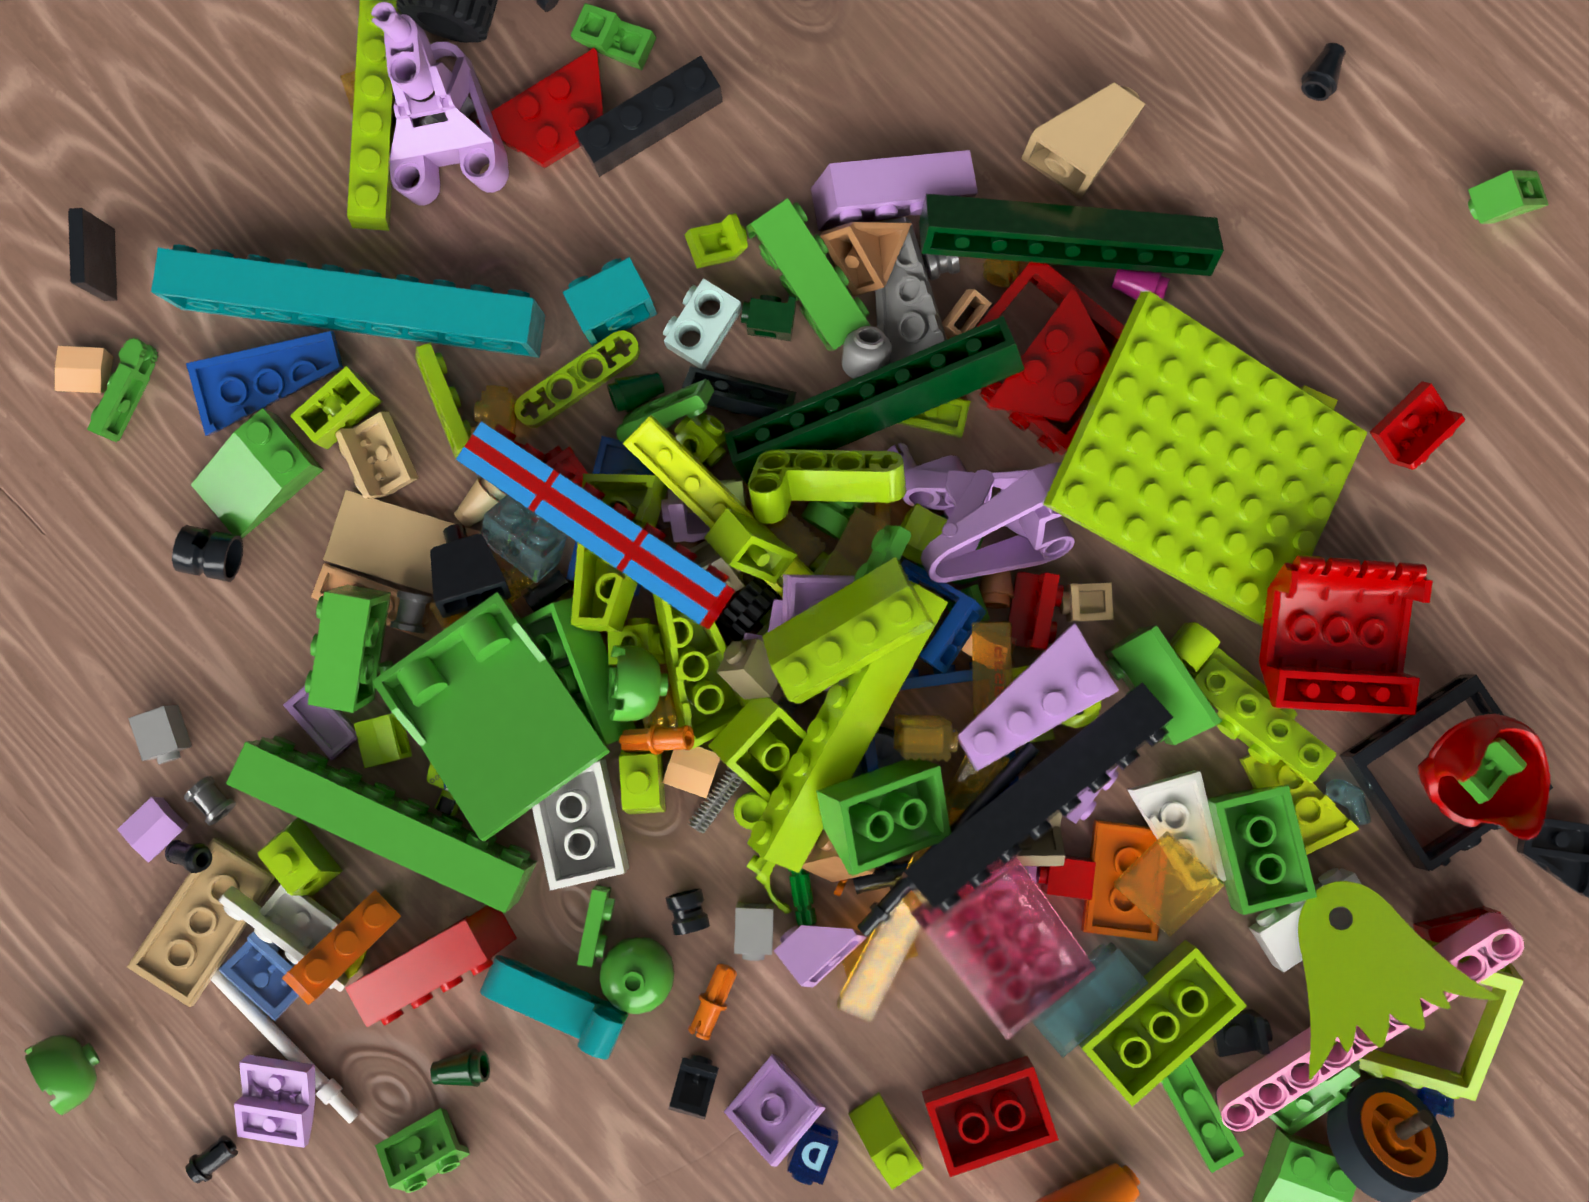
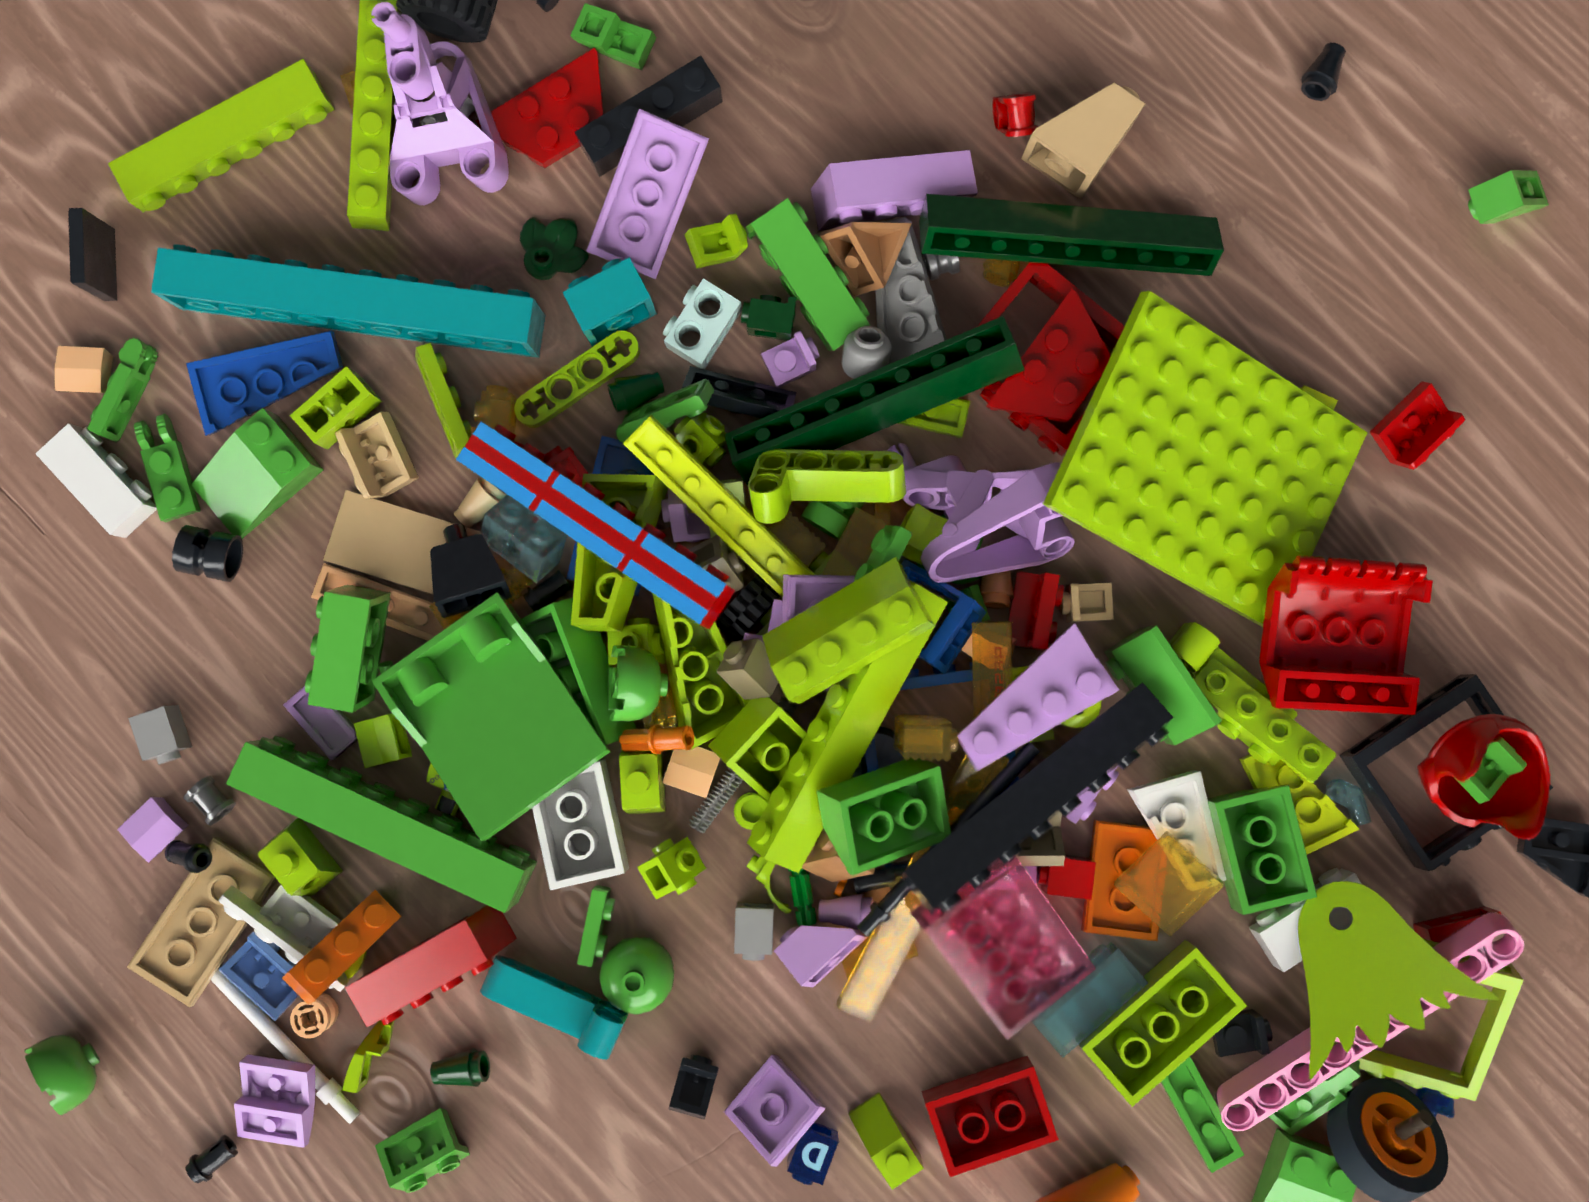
flat silver bush [390,591,431,634] -> none
black wheel [665,888,710,935] -> none
orange axle [688,963,737,1040] -> none
lime slope [704,508,798,584] -> none
light nougat piece [942,289,992,339] -> none
dark pink cone [1112,269,1170,300] -> none
none -> white brick [35,423,157,538]
none -> lime brick [108,58,335,212]
none -> bright green hinge [134,414,201,522]
none -> light nougat wheel [290,993,339,1038]
none -> lime slope [342,1020,394,1093]
none -> dark green plate [520,217,589,280]
none -> lavender tile [586,109,709,279]
none -> lime brick [637,836,707,900]
none -> lavender bracket [761,331,820,388]
none -> lavender cone [819,893,874,930]
none -> red piece [992,92,1038,137]

